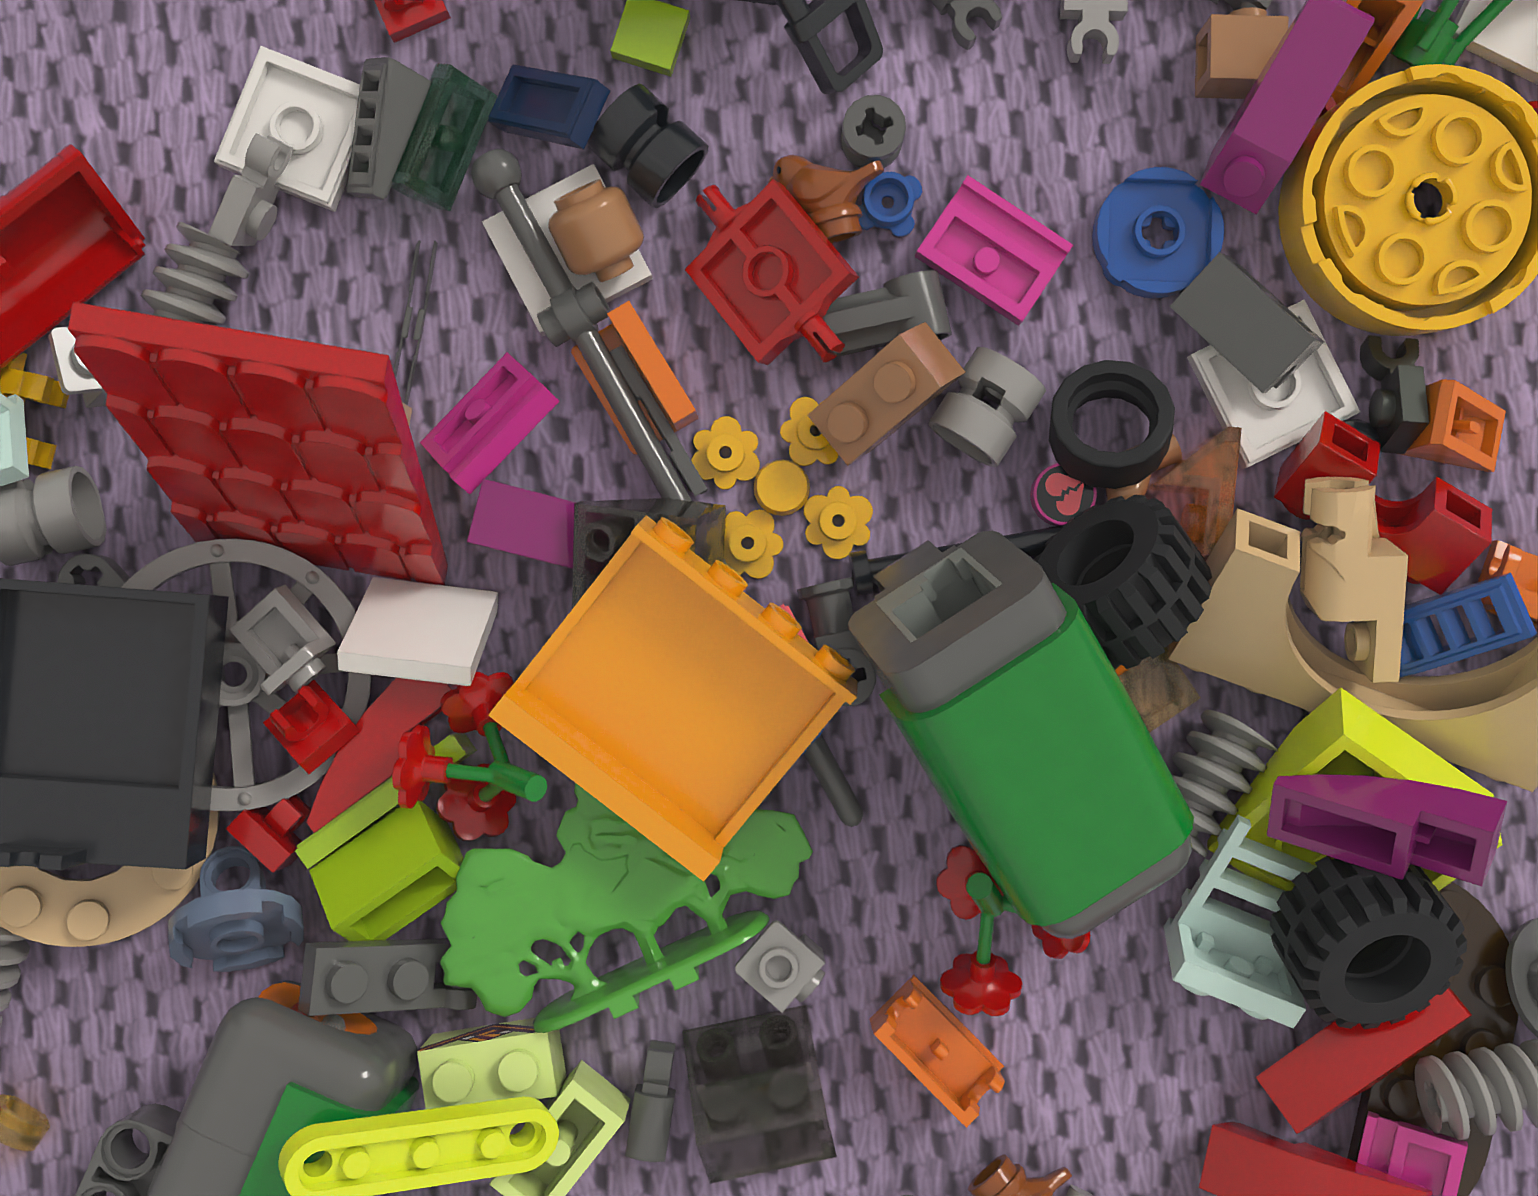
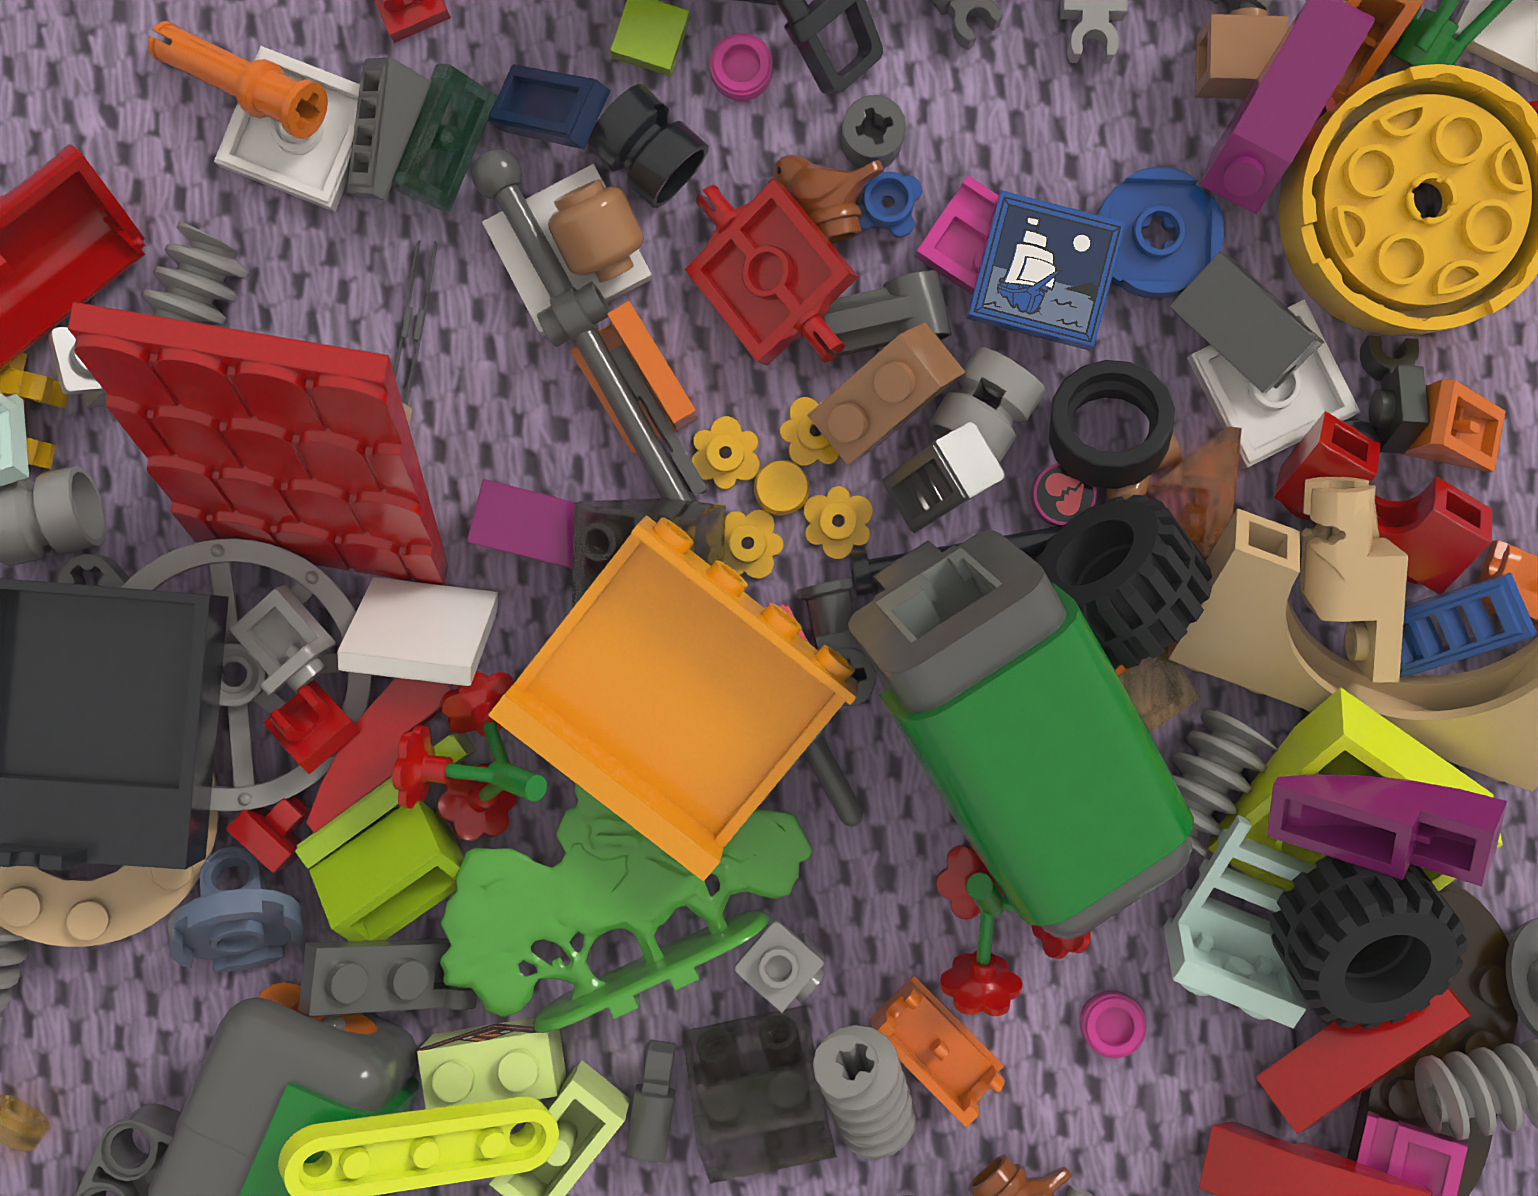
light grey plate [208,133,293,246] -> none
dark pink plate [420,352,559,495] -> none
none -> orange pin [148,21,328,139]
none -> dark pink tile [710,33,773,101]
none -> light grey piece [813,1025,917,1159]
none -> dark grey slope [882,422,1004,533]
none -> tile [966,190,1126,351]
none -> dark pink tile [1079,990,1147,1058]

